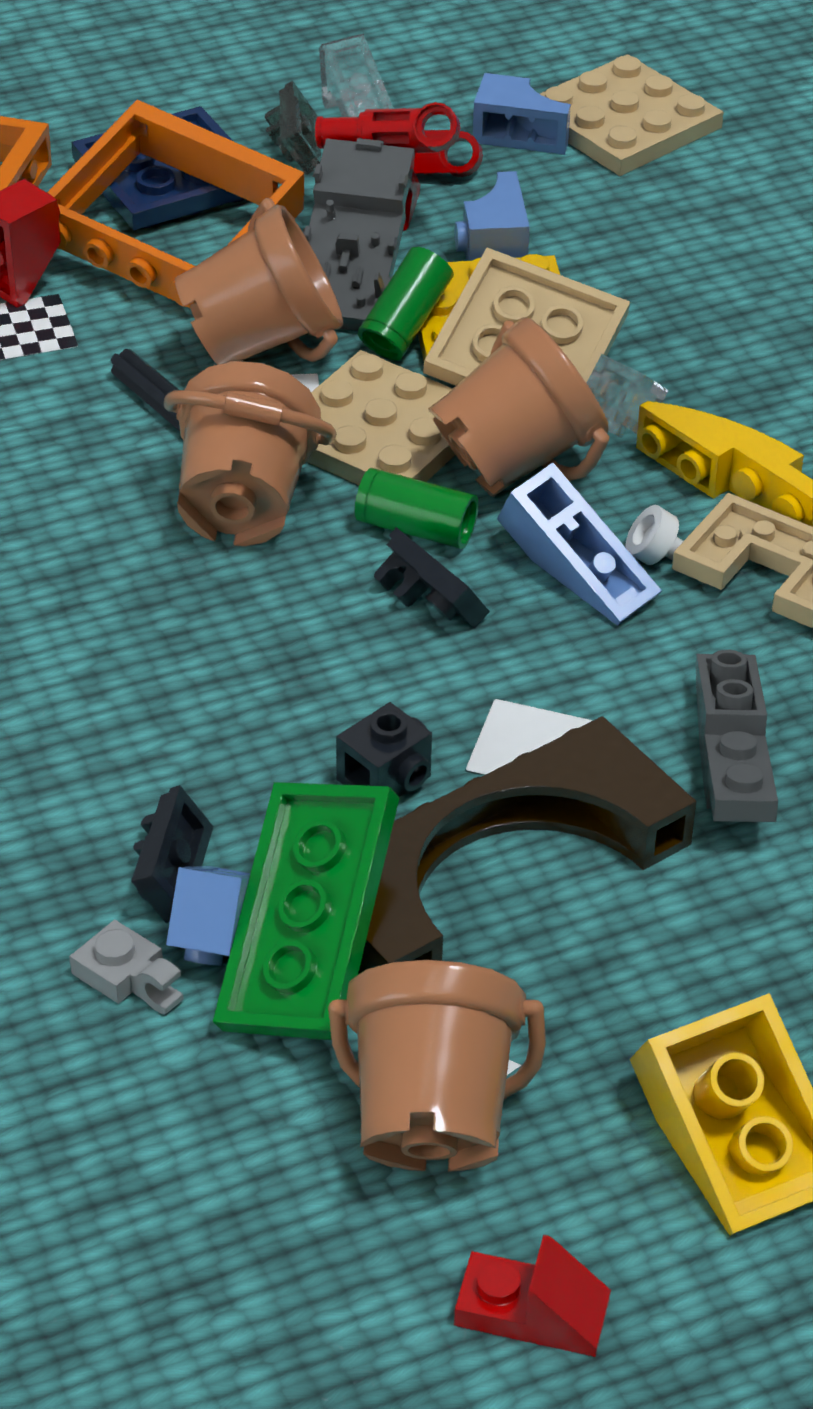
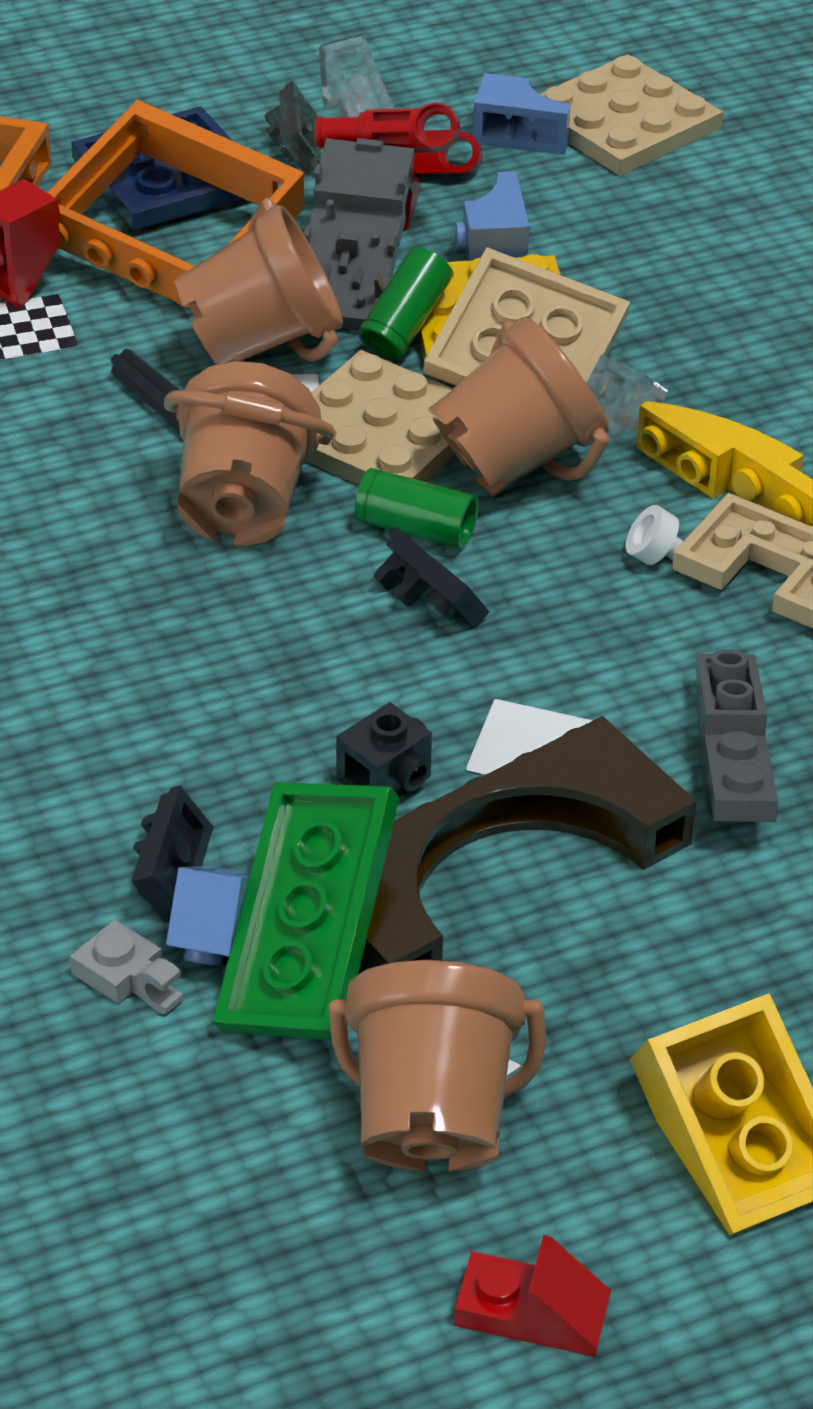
medium blue slope [497,463,662,626] -> none

